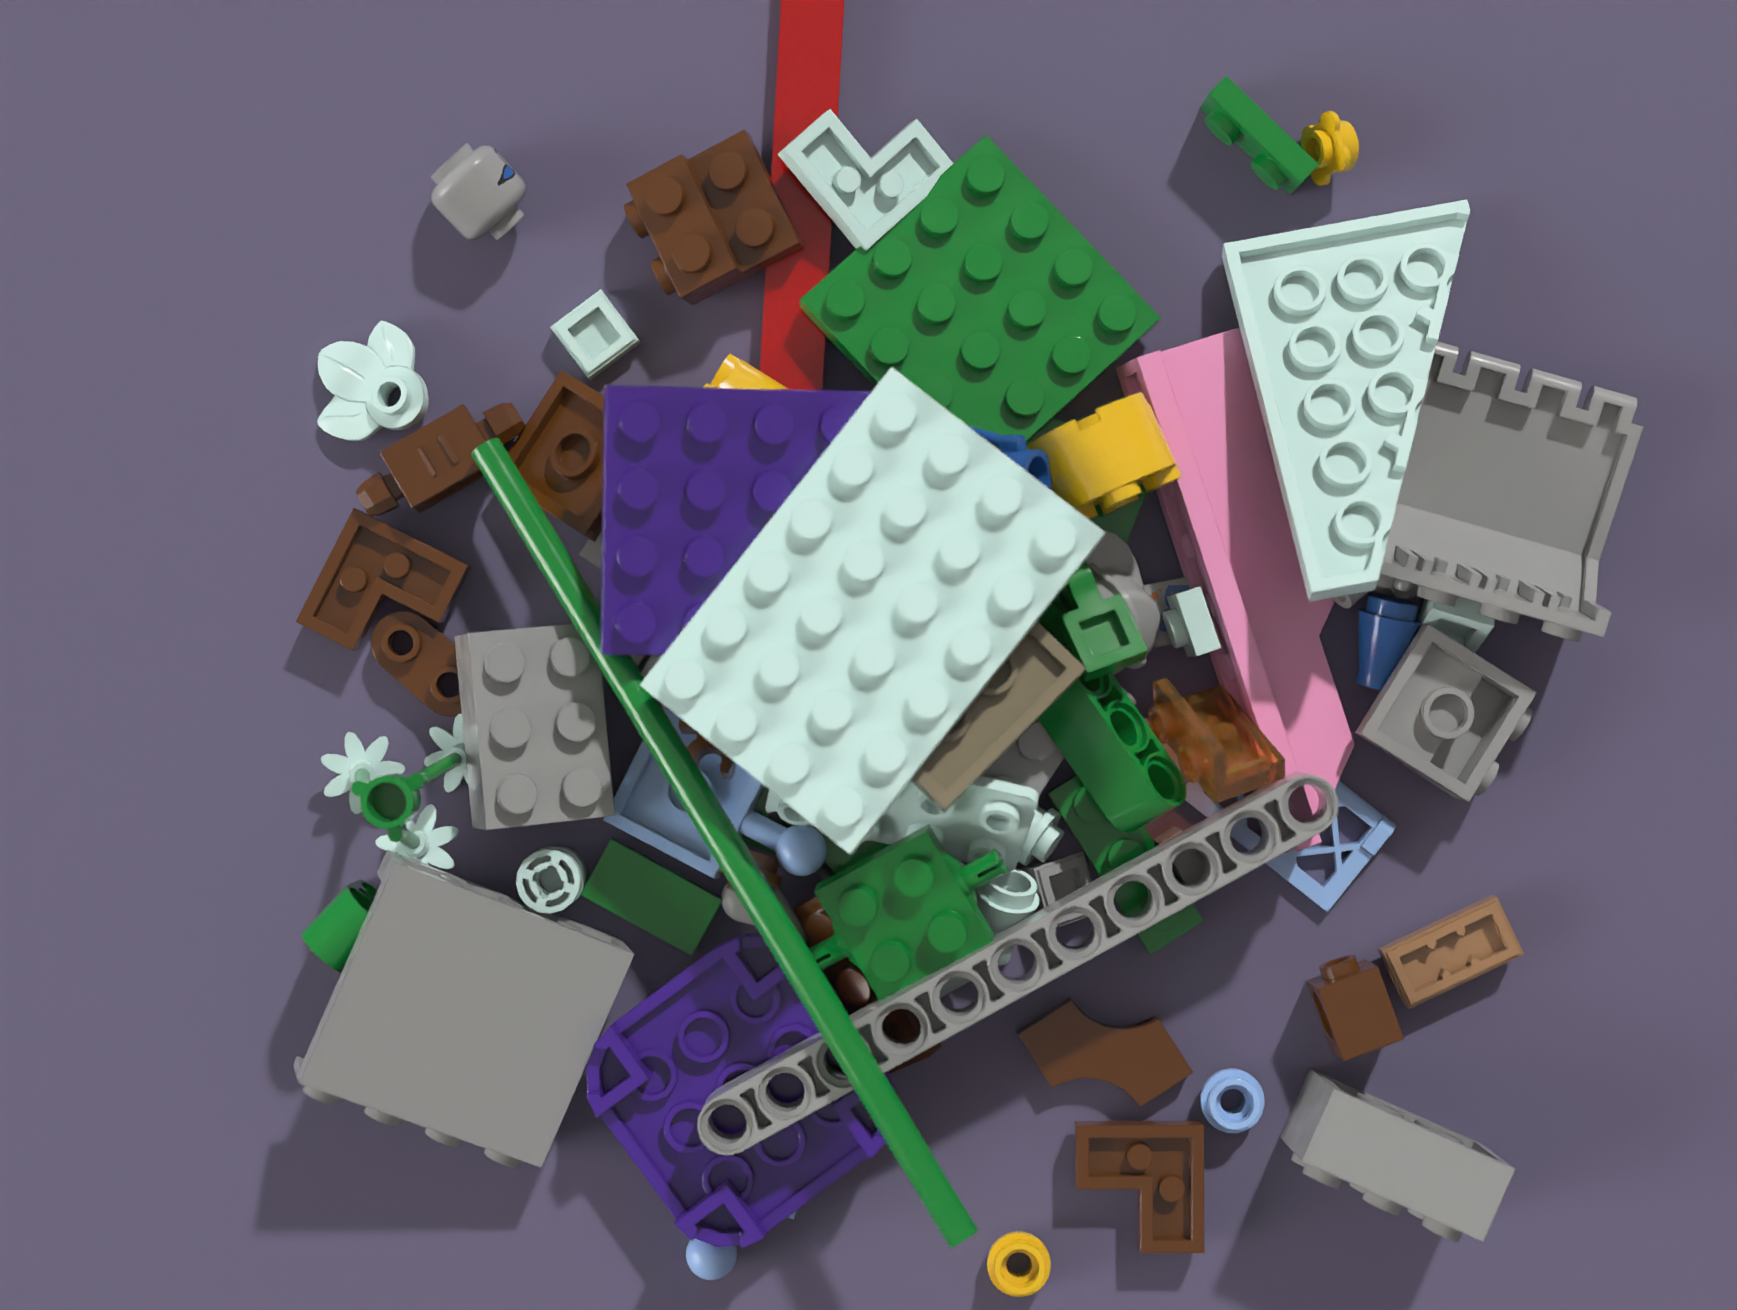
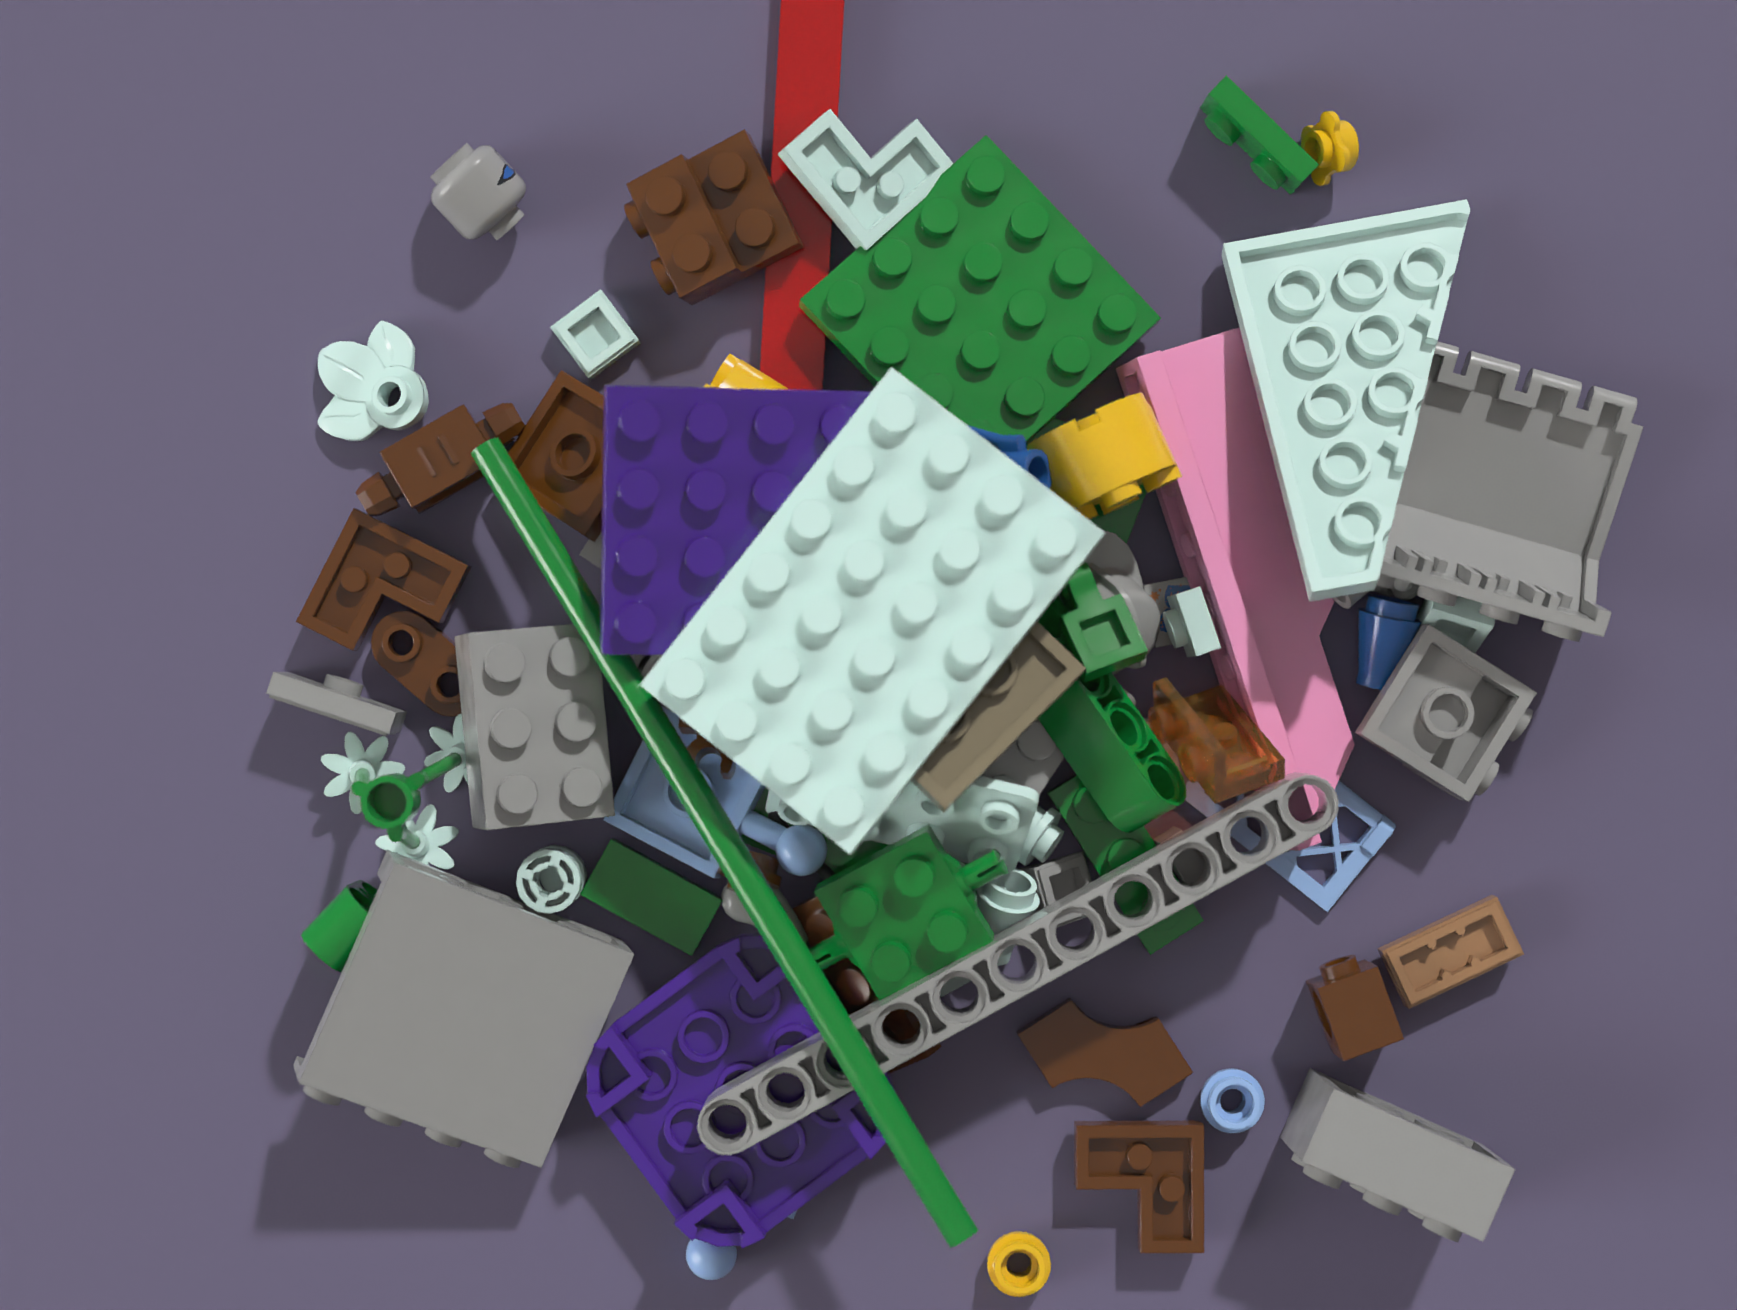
none -> light grey plate [266,672,407,736]

